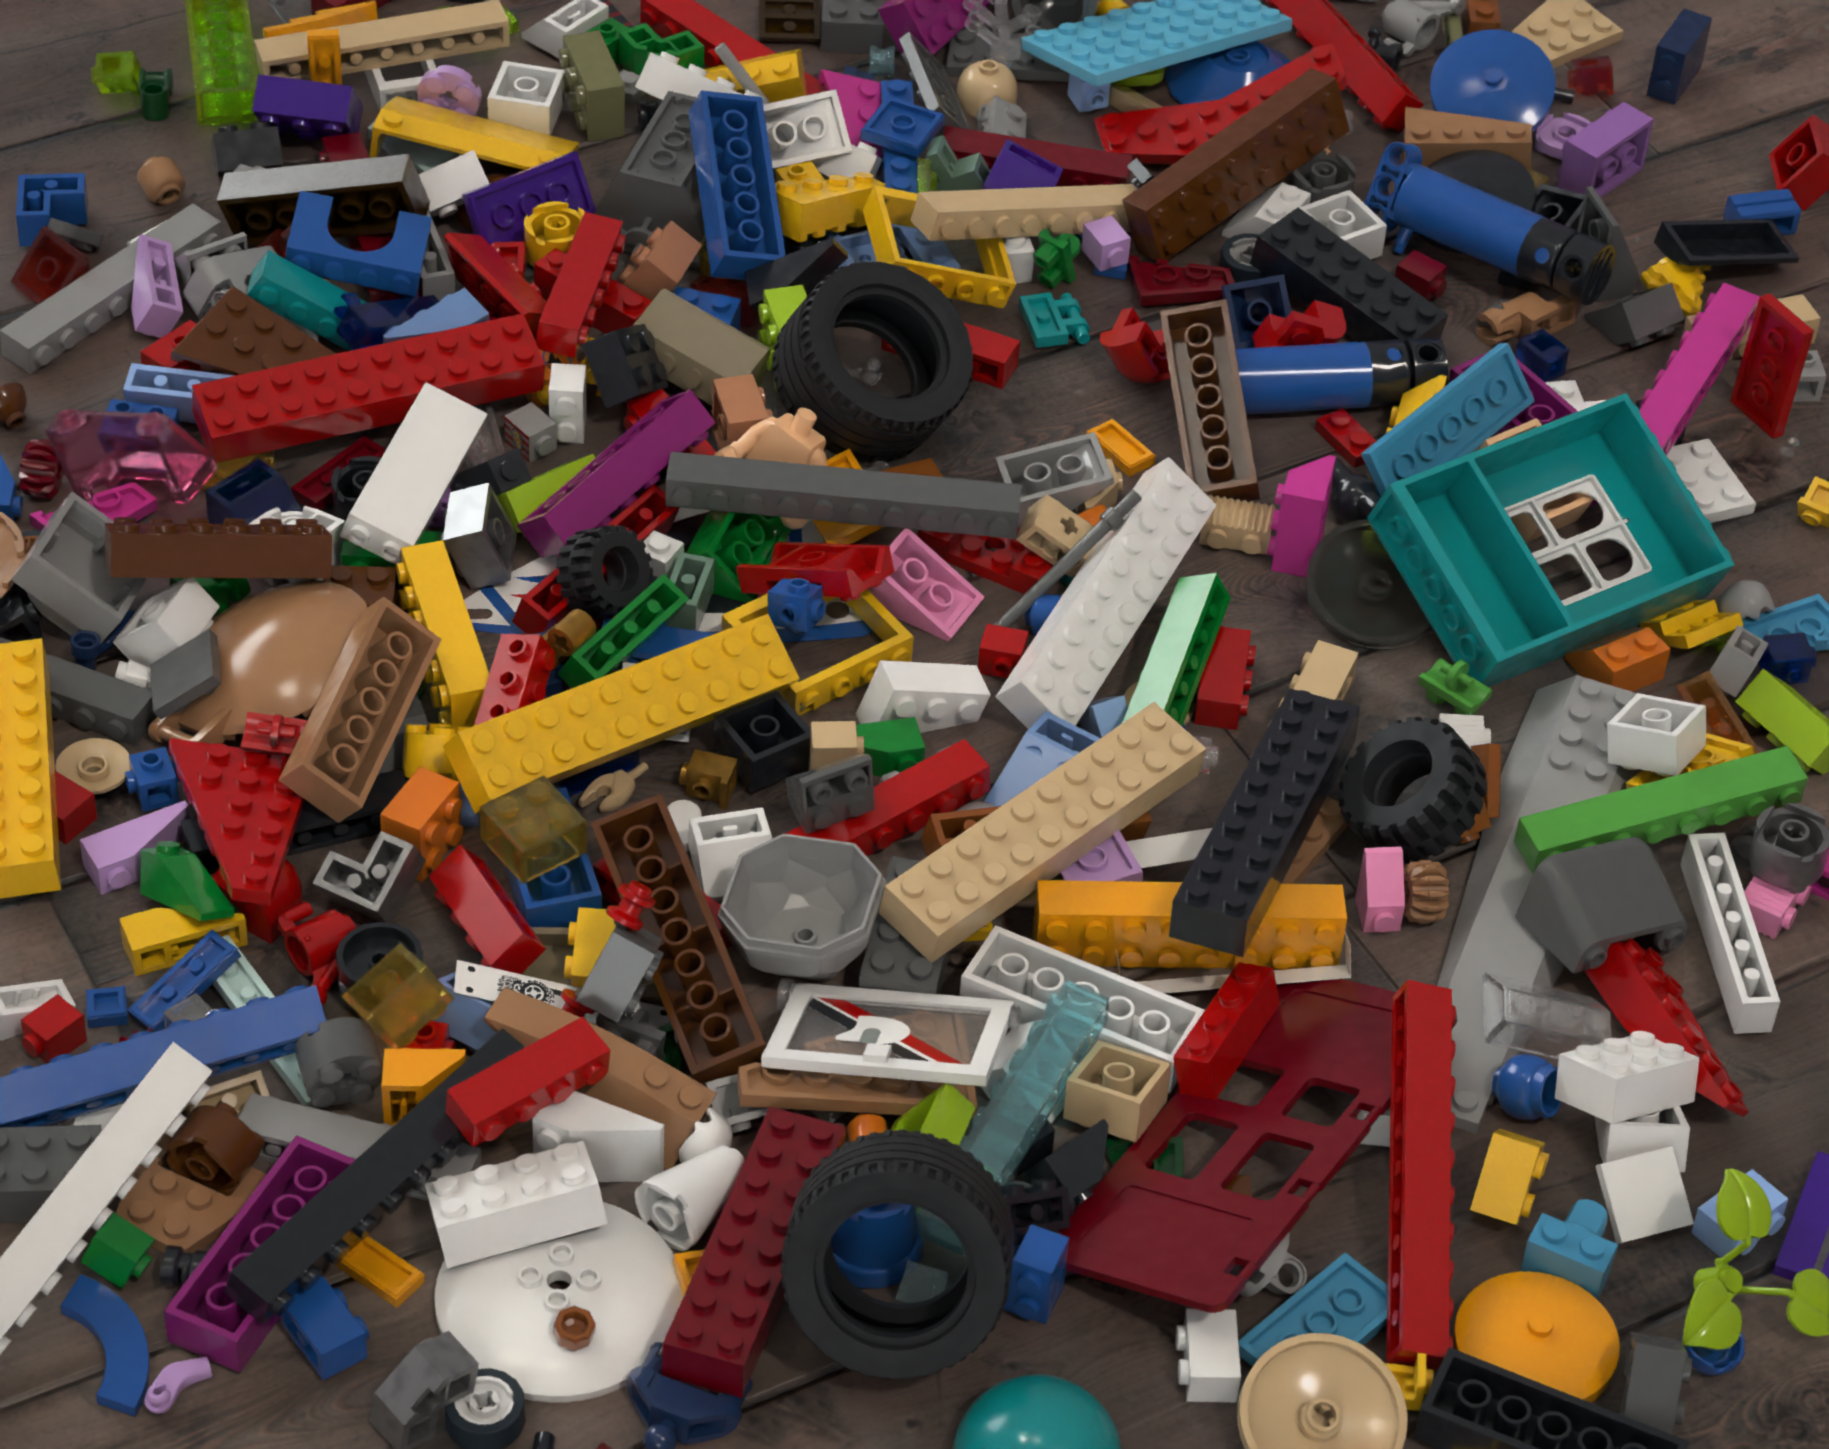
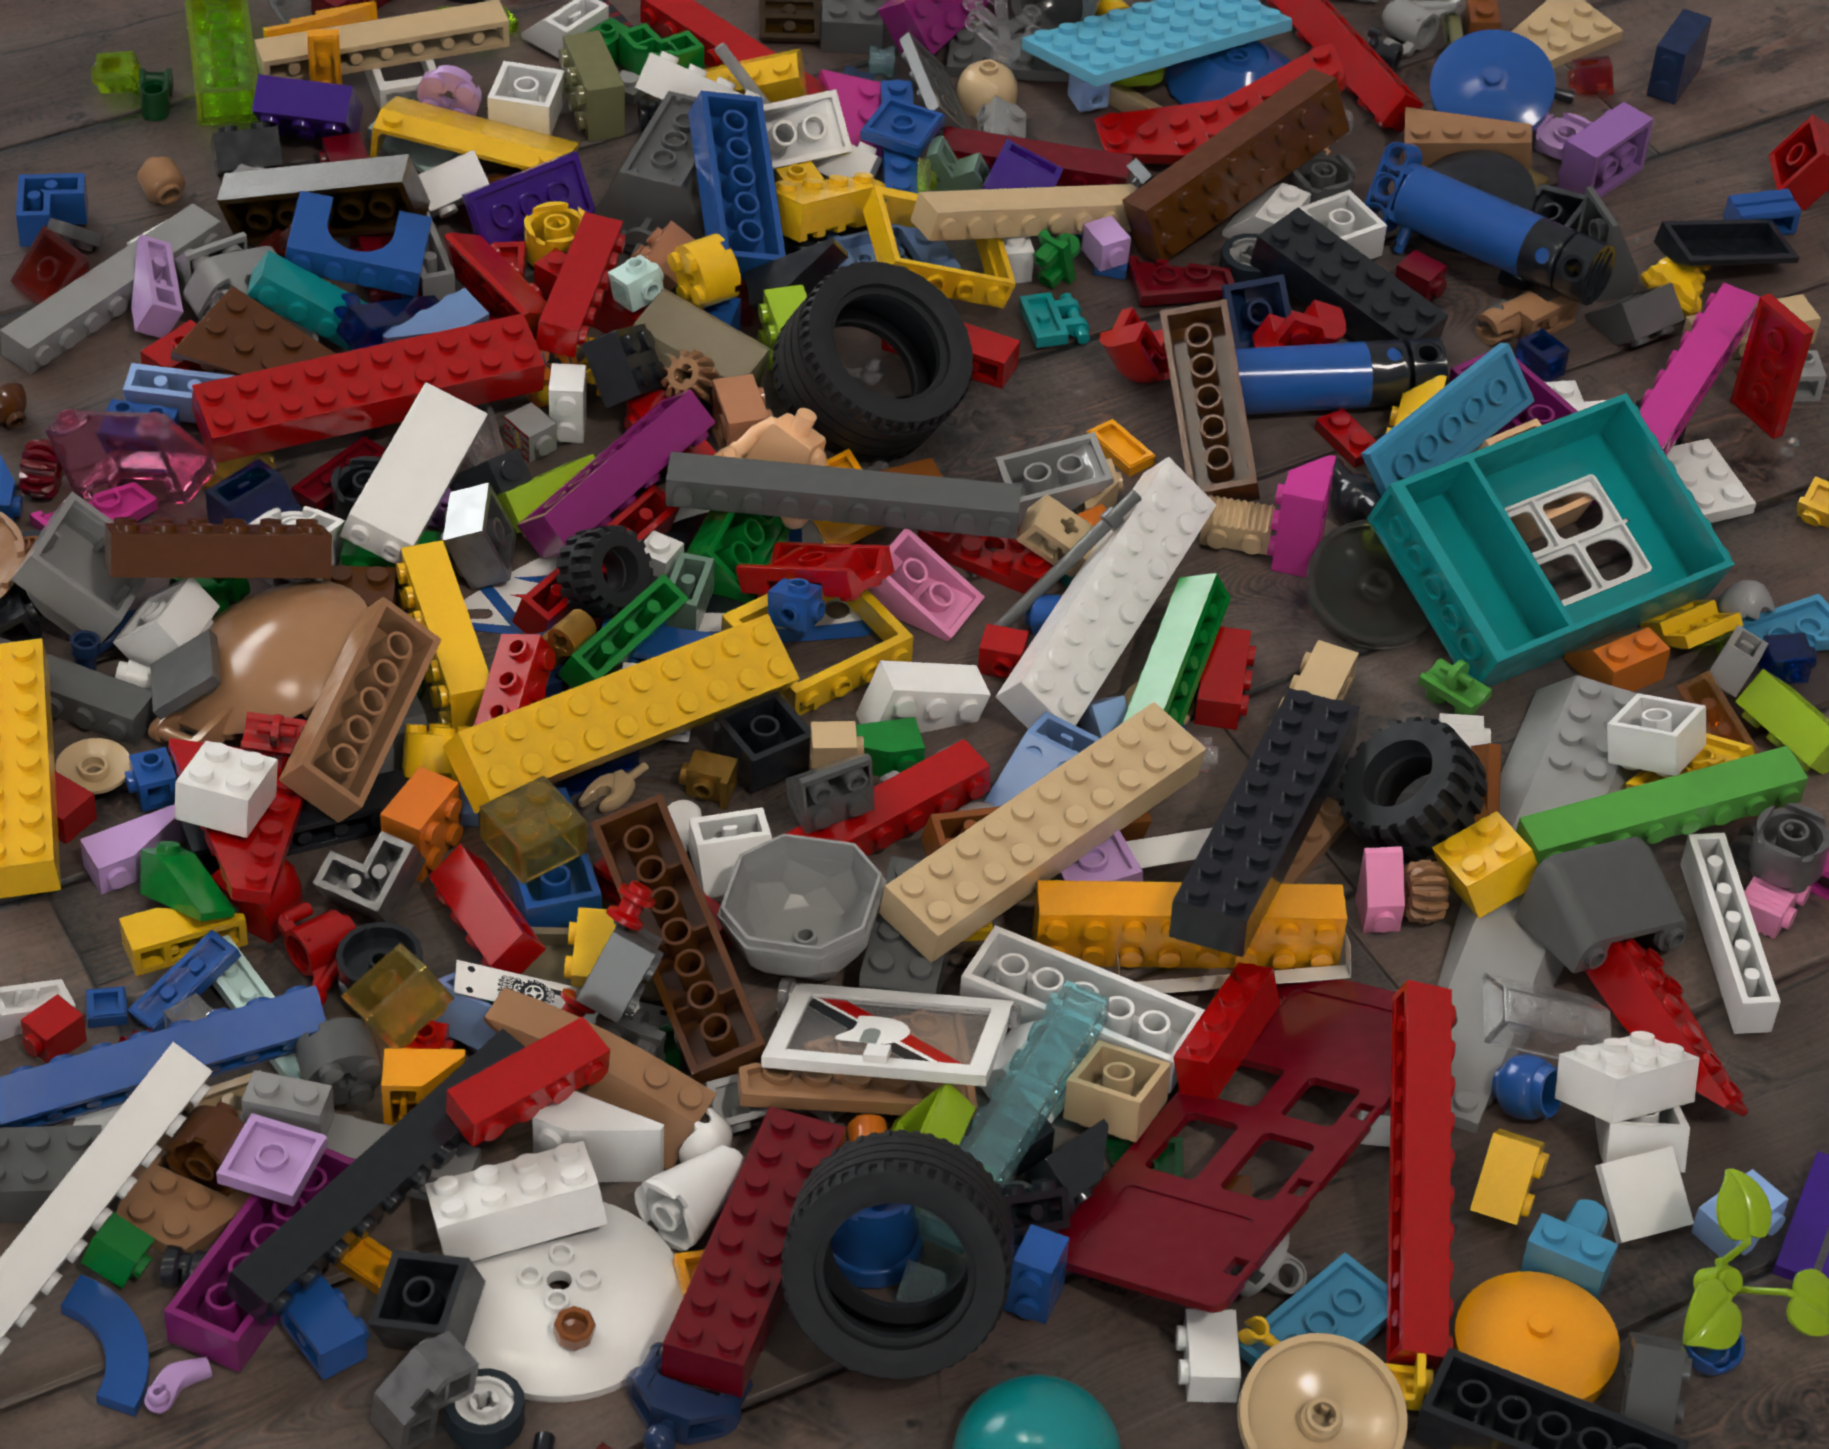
none -> white brick [175,740,278,838]
none -> lavender plate [216,1113,328,1207]
none -> light grey brick [241,1070,335,1135]
none -> black brick [368,1249,486,1350]
none -> light aqua brick [608,255,664,312]
none -> medium nougat gear [660,349,720,401]
none -> yellow brick [667,233,741,309]
none -> yellow hand [1238,1316,1281,1347]
none -> yellow brick [1432,811,1538,919]

